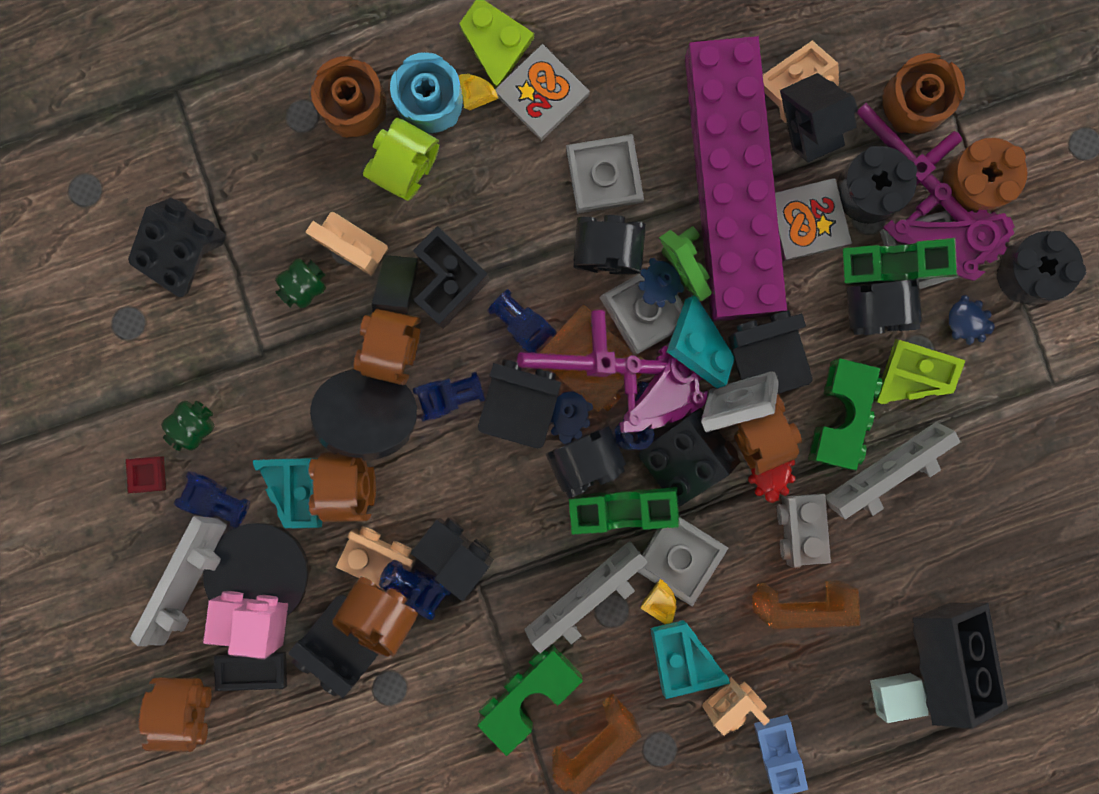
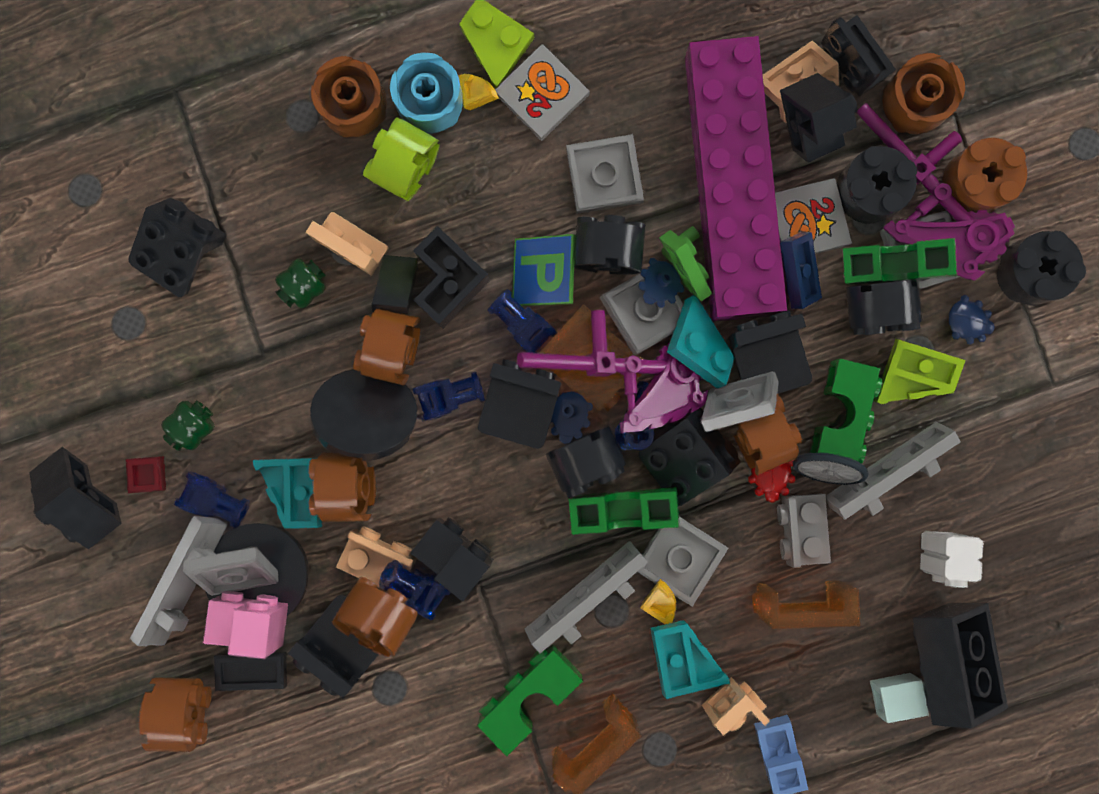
none -> black brick [29,447,122,550]
none -> light grey tile [183,547,278,596]
none -> blue piece [512,234,575,307]
none -> dark blue plate [780,232,822,309]
none -> wheel [792,453,868,485]
none -> black bracket [821,15,896,97]
none -> white brick [920,531,983,588]

